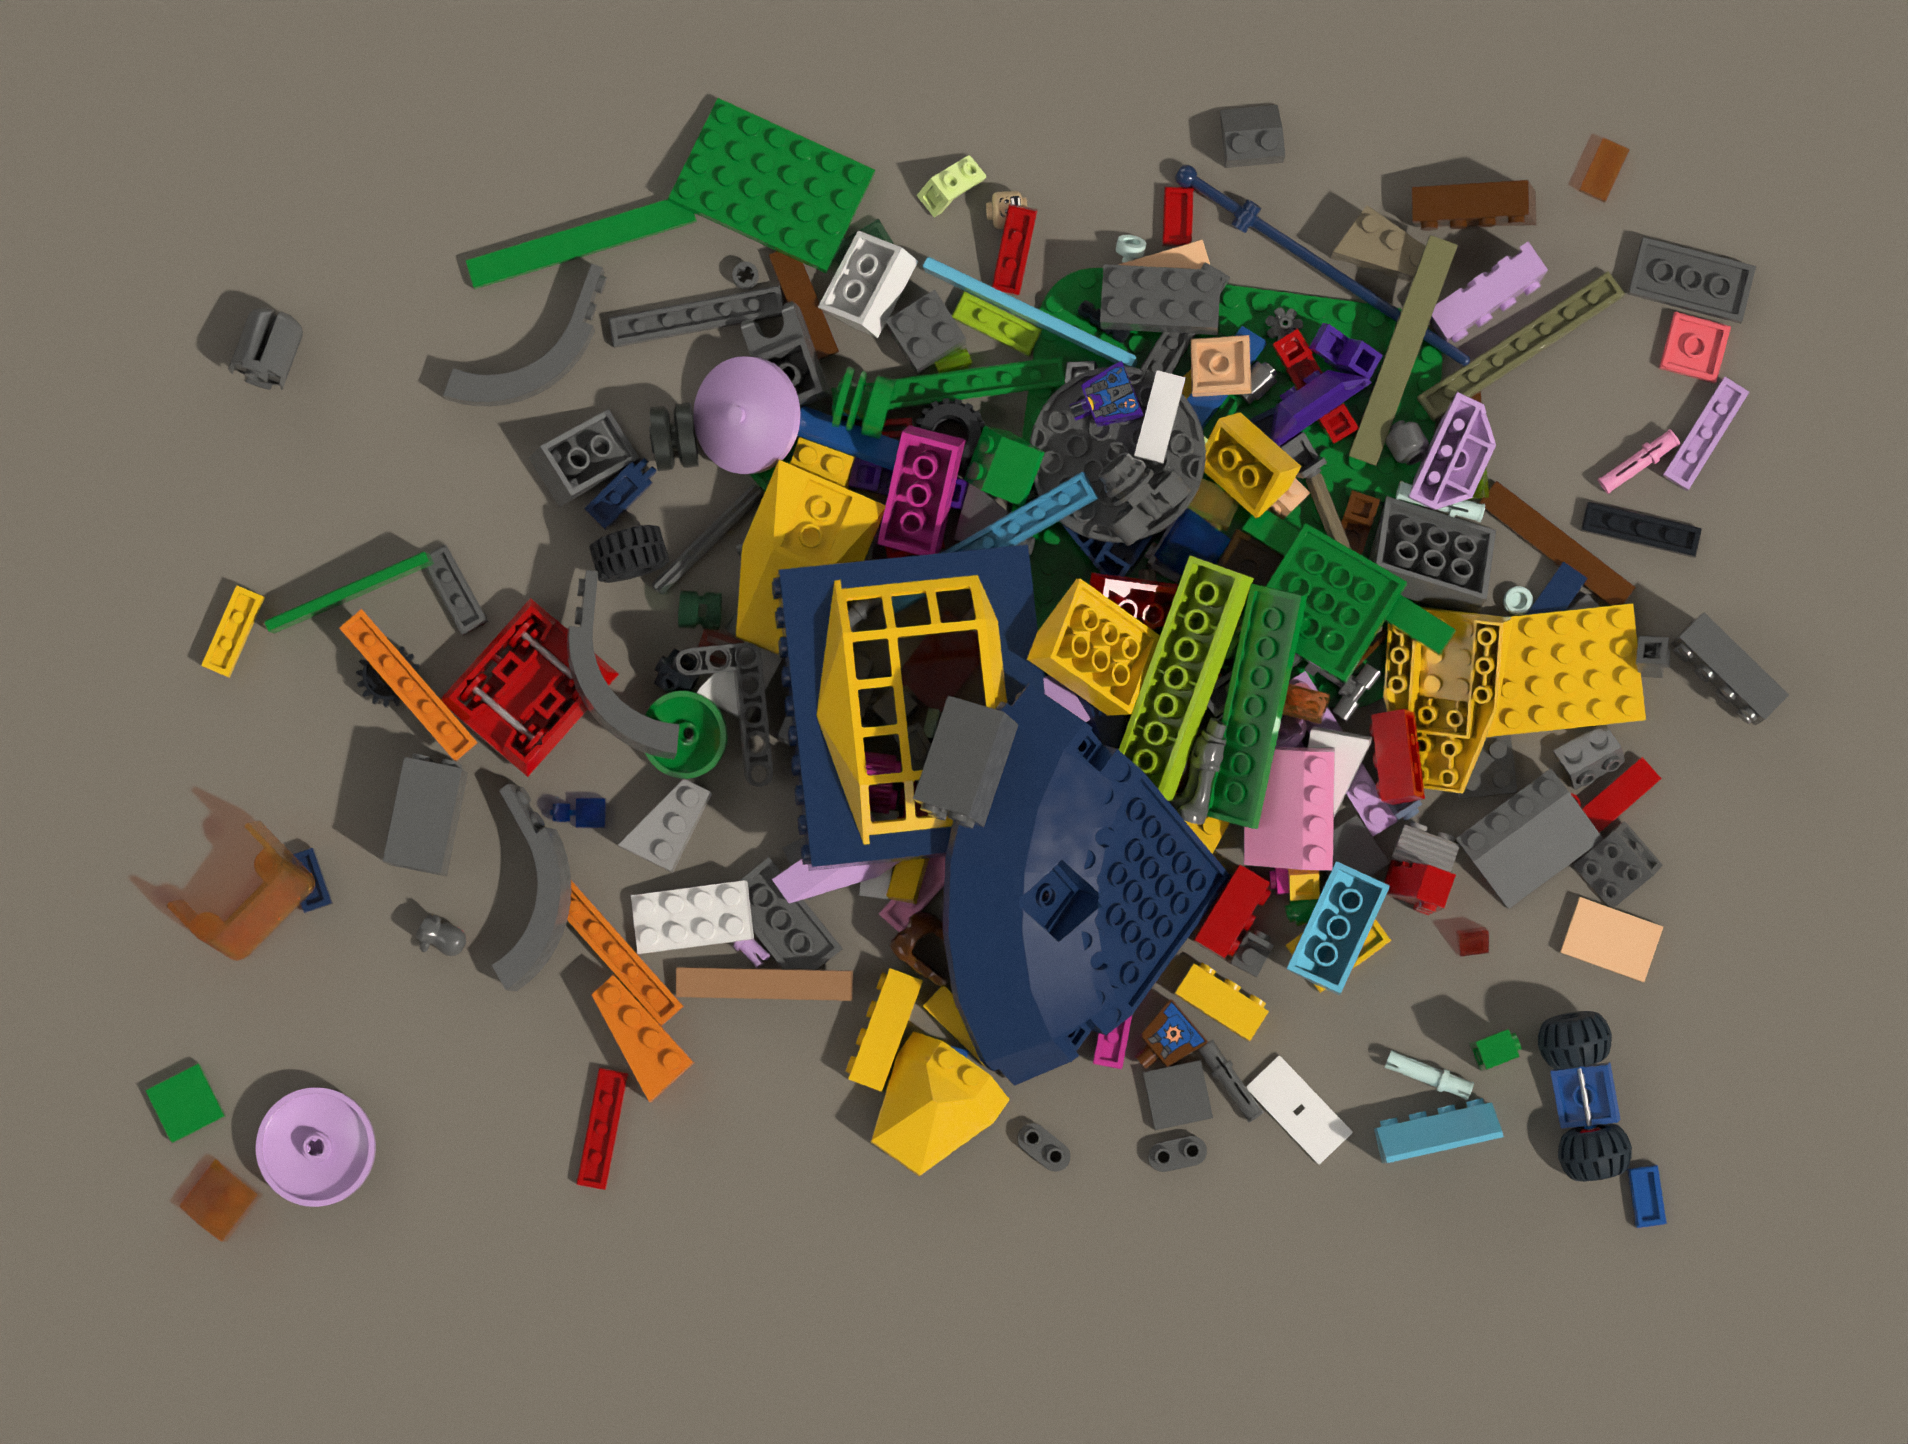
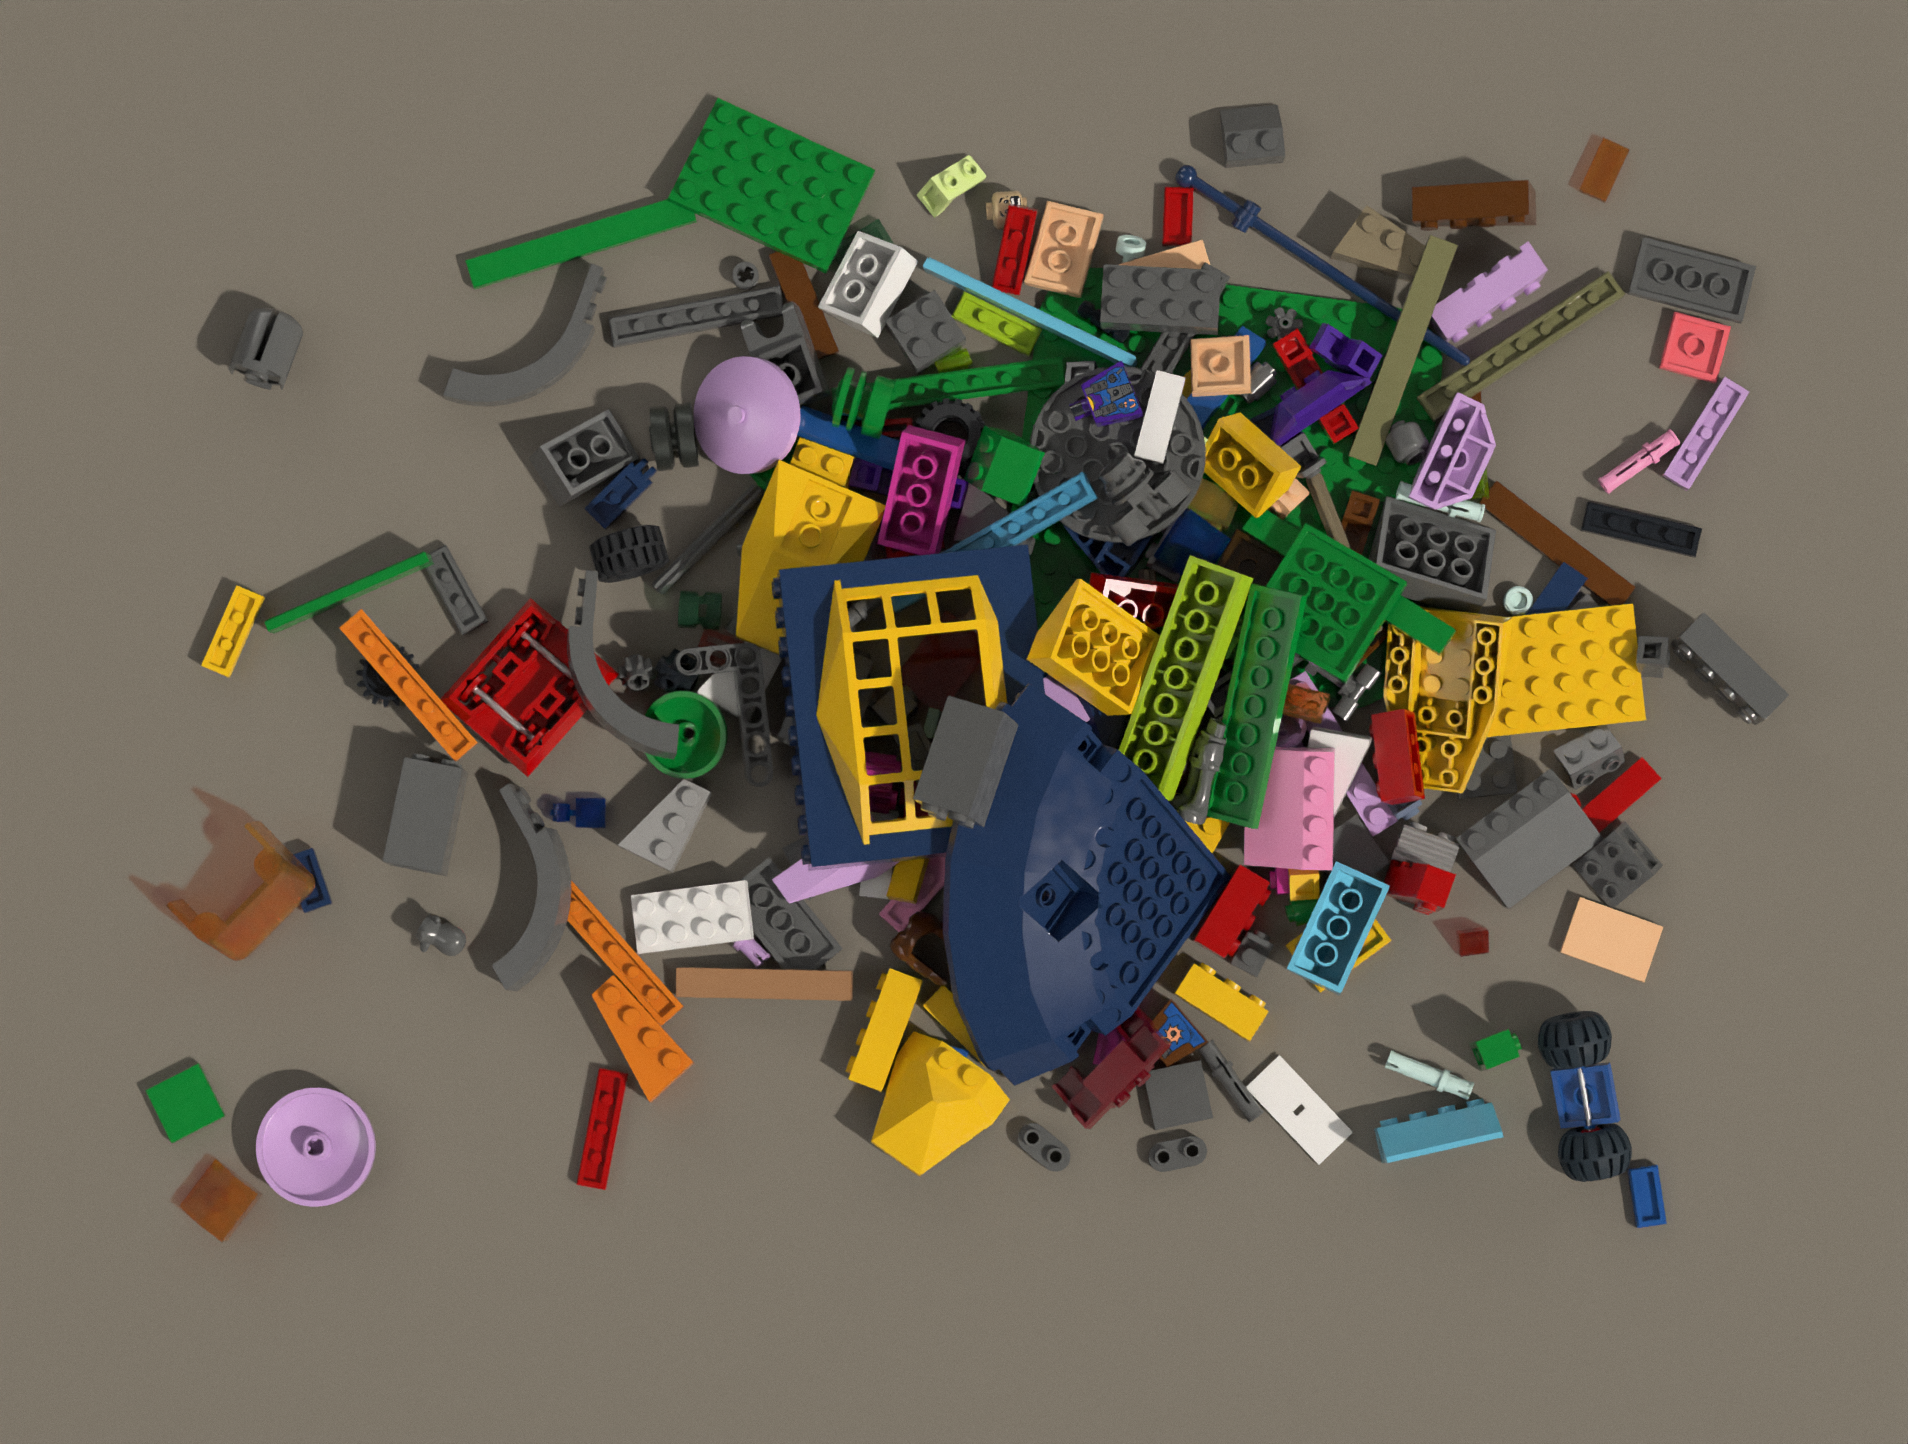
none -> dark grey gear [618,654,656,691]
none -> light nougat tile [1024,201,1104,298]
none -> dark red bracket [1052,1007,1171,1129]

